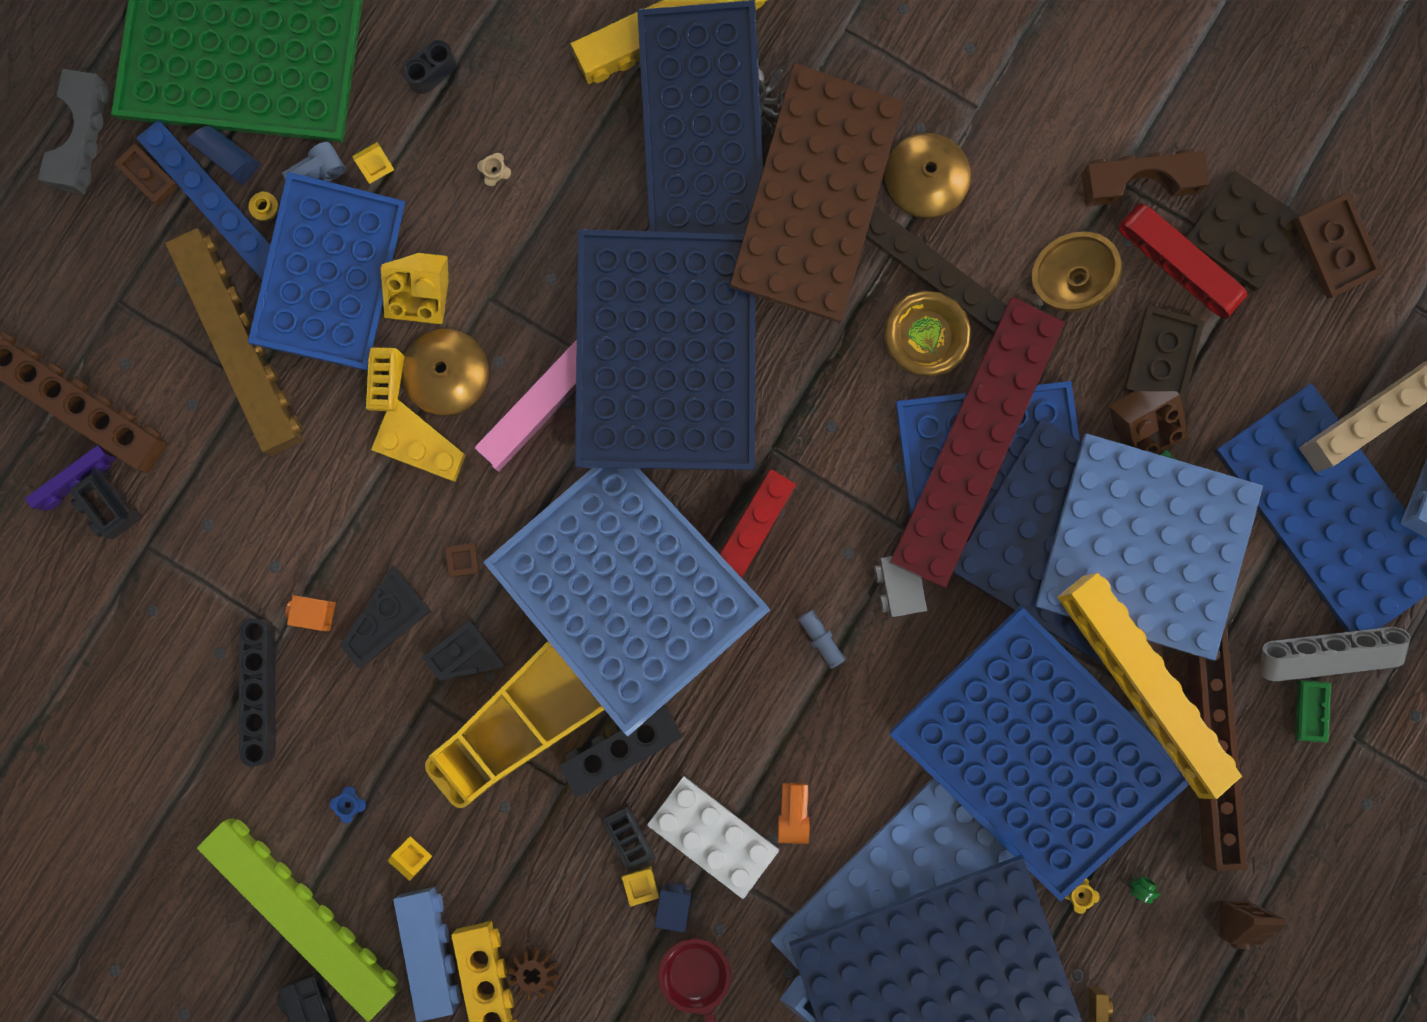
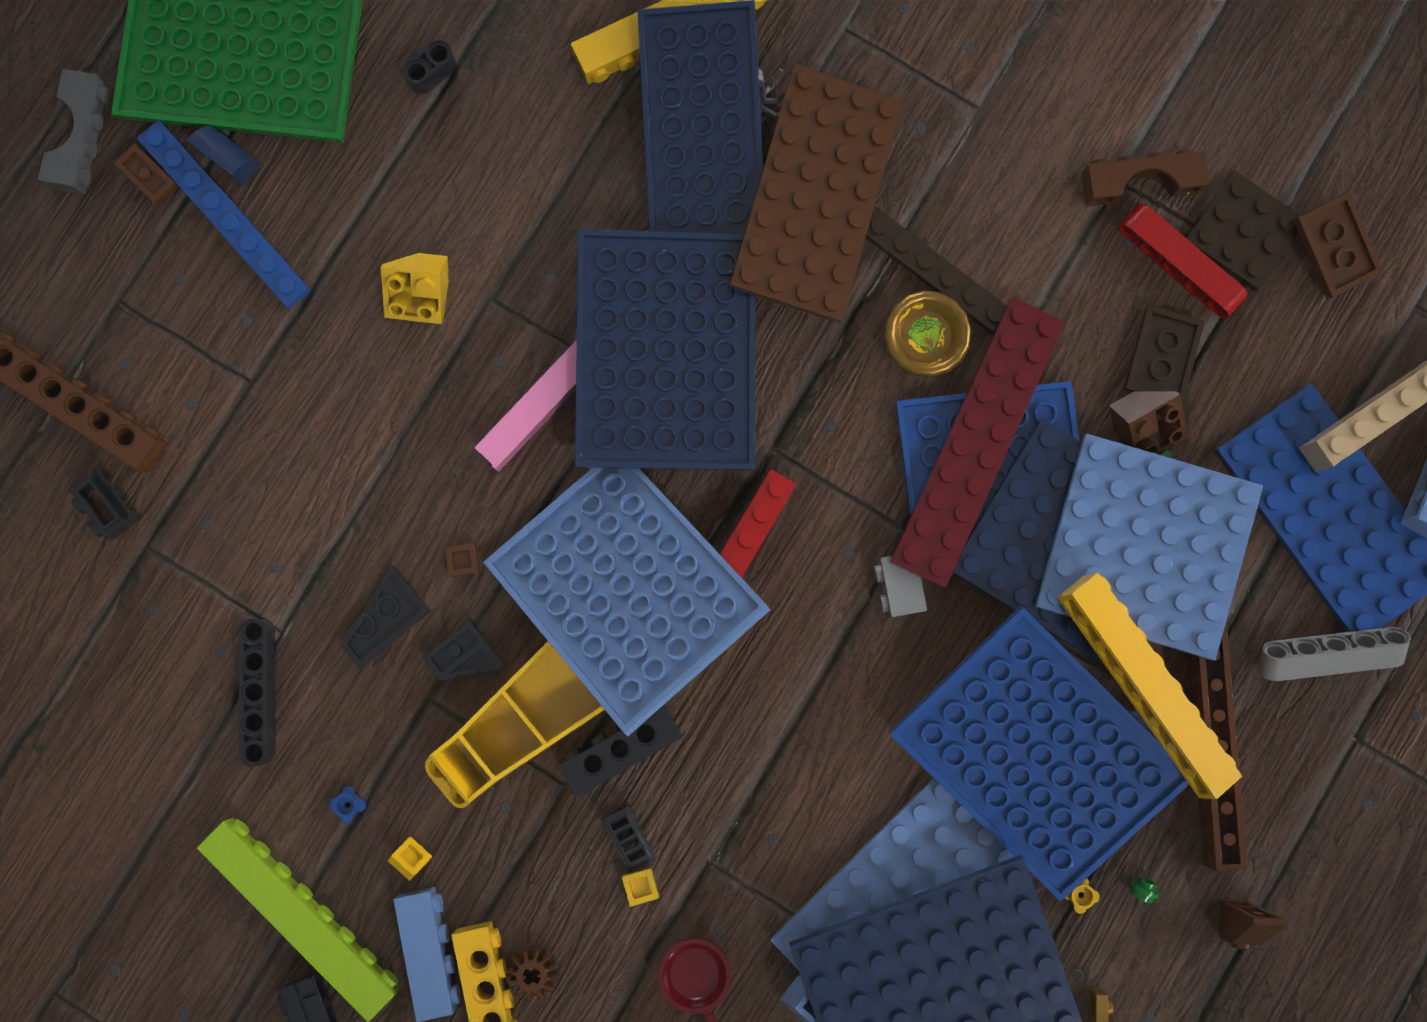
dark purple plate [25,445,117,511] -> none
pearl gold brick [165,228,303,456] -> none
blue plate [248,172,406,371] -> none
yellow plate [249,192,279,221] -> none
sand blue piece [282,142,346,181] -> none
orange brick [285,595,336,631] -> none
yellow plate [352,142,394,184] -> none
yellow slope [366,347,405,411] -> none
yellow wing [371,400,466,482] -> none
pearl gold dish [402,329,489,416] -> none
tan plate [477,153,511,186] -> none
white plate [647,776,779,899] -> none
dark blue brick [655,882,691,933] -> none
orange piece [778,783,810,844] -> none
sand blue pin [797,609,846,669] -> none
pearl gold dish [884,133,971,219] -> none
pearl gold dish [1032,232,1122,312] -> none
green plate [1294,680,1331,743] -> none

